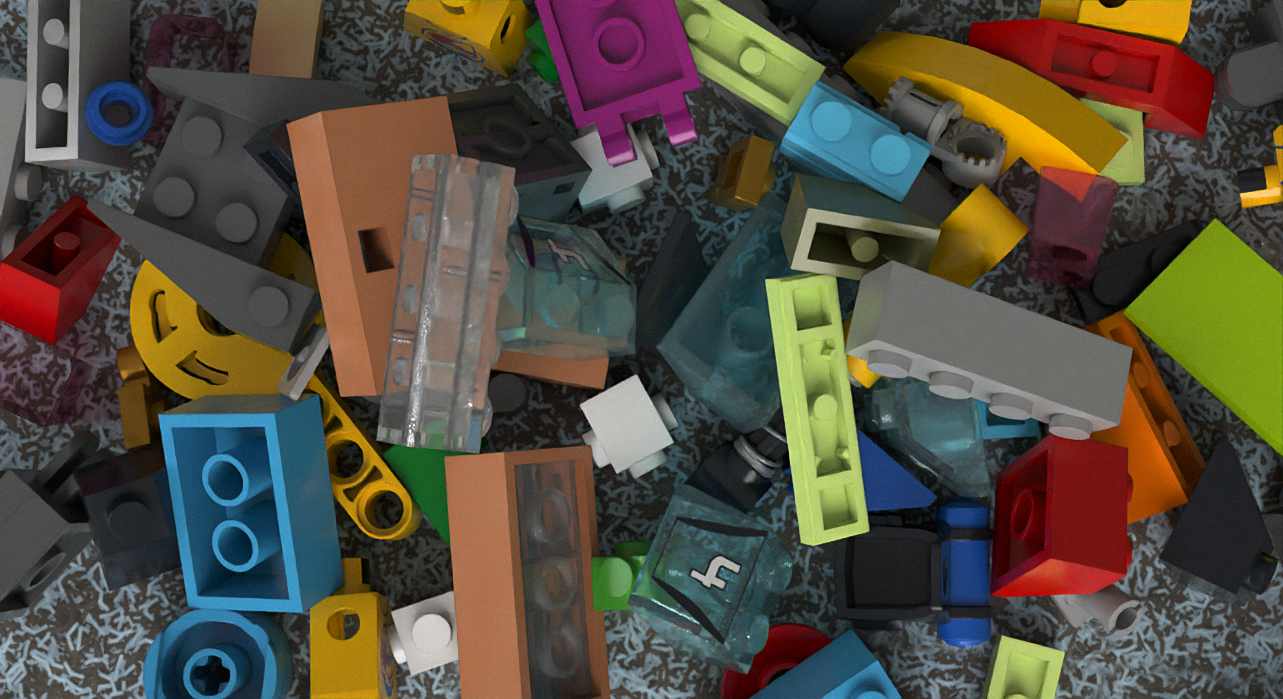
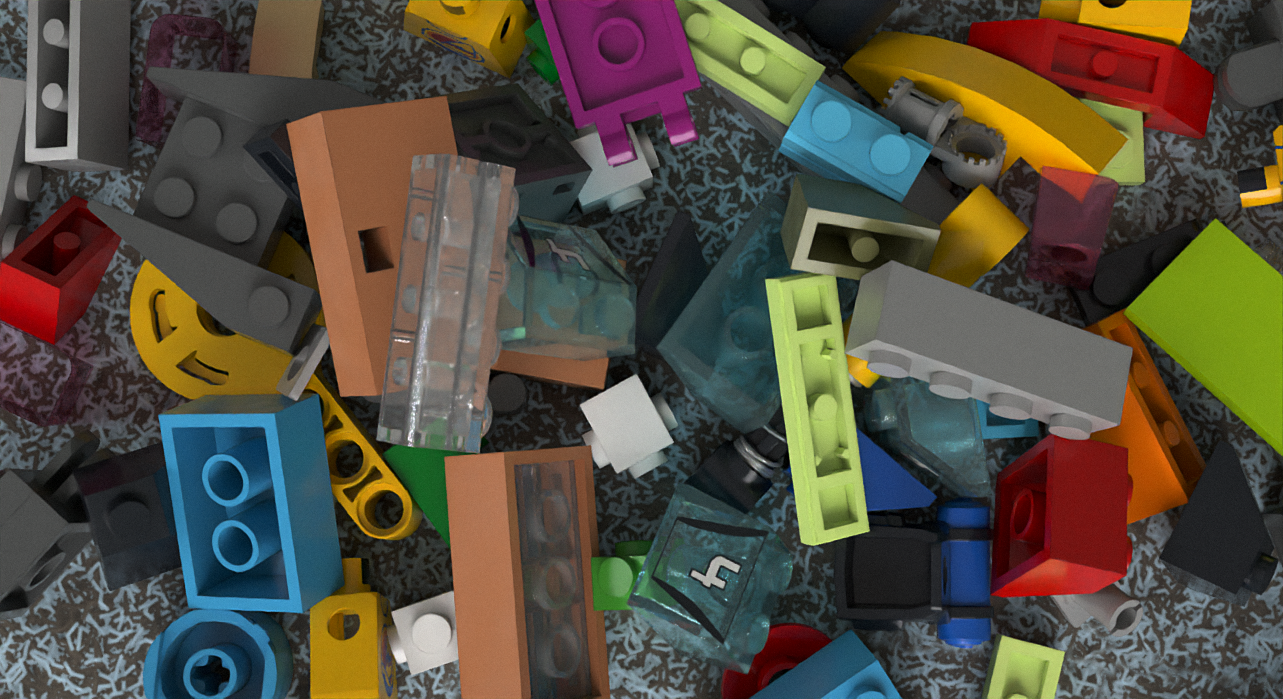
blue plate [85,80,153,146] -> none
pearl gold plate [116,345,175,452] -> none
pearl gold plate [705,135,776,212] -> none

